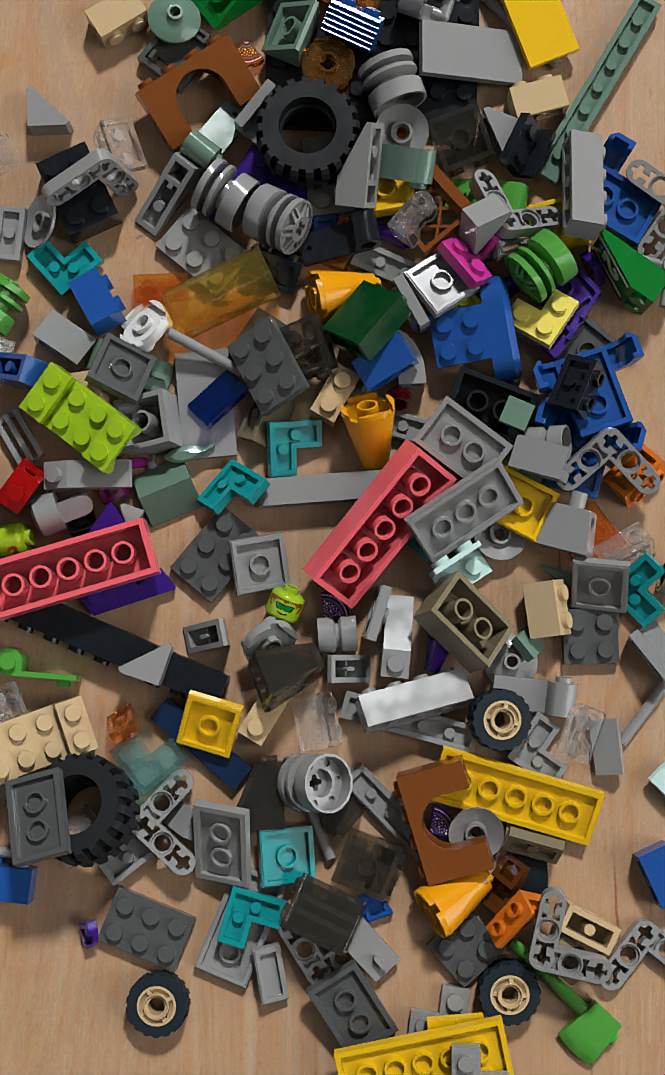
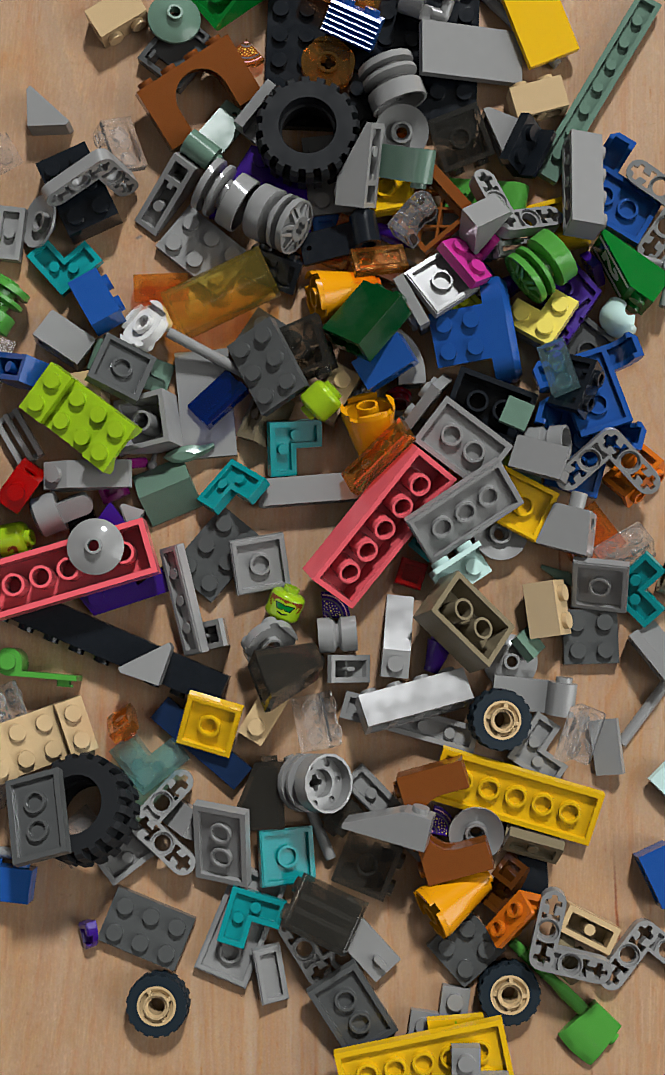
sand green slope [261,0,319,67] -> none
blue tile [358,893,393,923] -> none
light grey plate [362,585,392,642] -> none
none -> light grey dish [67,518,124,575]
none -> light grey tile [160,543,209,657]
none -> lime head [300,380,342,421]
none -> clear orange plate [341,418,416,496]
none -> light grey slope [342,803,436,853]
none -> clear orange plate [349,244,409,278]
none -> red tile [394,557,428,591]
none -> light grey plate [400,373,453,433]
none -> clear light blue plate [537,337,581,398]
none -> light aqua hair [599,297,637,339]

